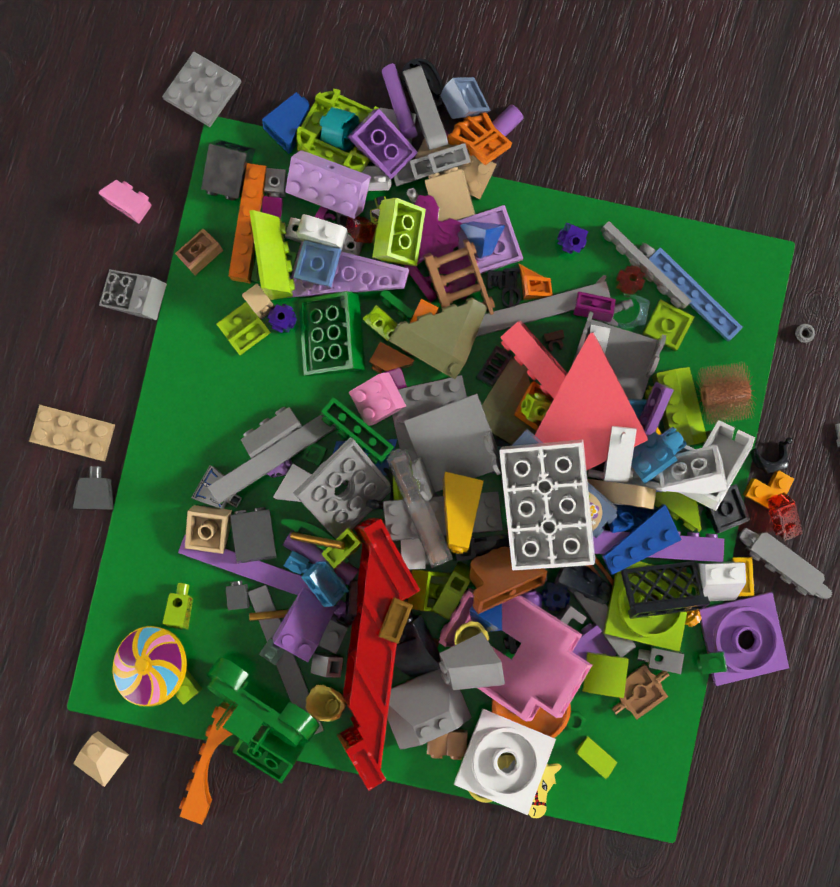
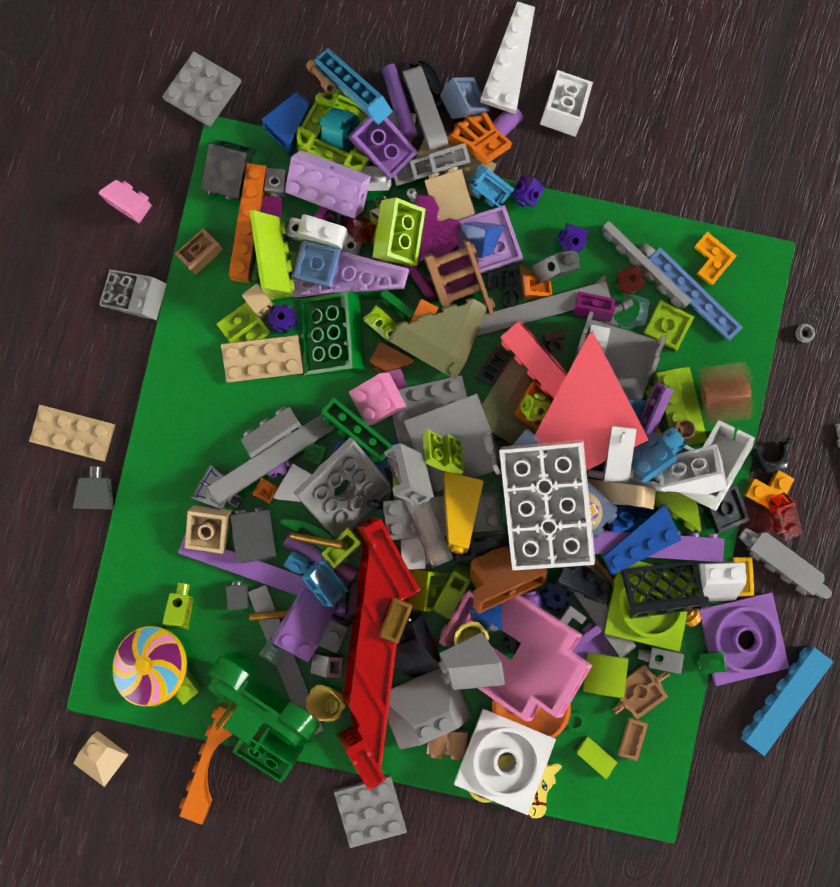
none -> tan plate [221,334,303,382]
none -> orange tile [252,478,279,504]
none -> medium nougat bar [306,59,336,94]
none -> dark azure brick [314,48,393,124]
none -> light grey plate [334,774,407,848]
none -> light grey panel [385,444,434,505]
none -> lime slope [423,429,464,474]
none -> dark azure hinge [467,164,514,208]
none -> white wing [480,1,535,114]
none -> dark purple brick [510,175,545,208]
none -> dark grey torso [532,250,580,284]
none -> white slope [540,70,593,136]
none -> medium nougat plate [617,717,648,761]
none -> medium nougat wheel [673,419,696,440]
none -> light orange plate [694,232,737,286]
none -> dark azure brick [741,646,833,756]

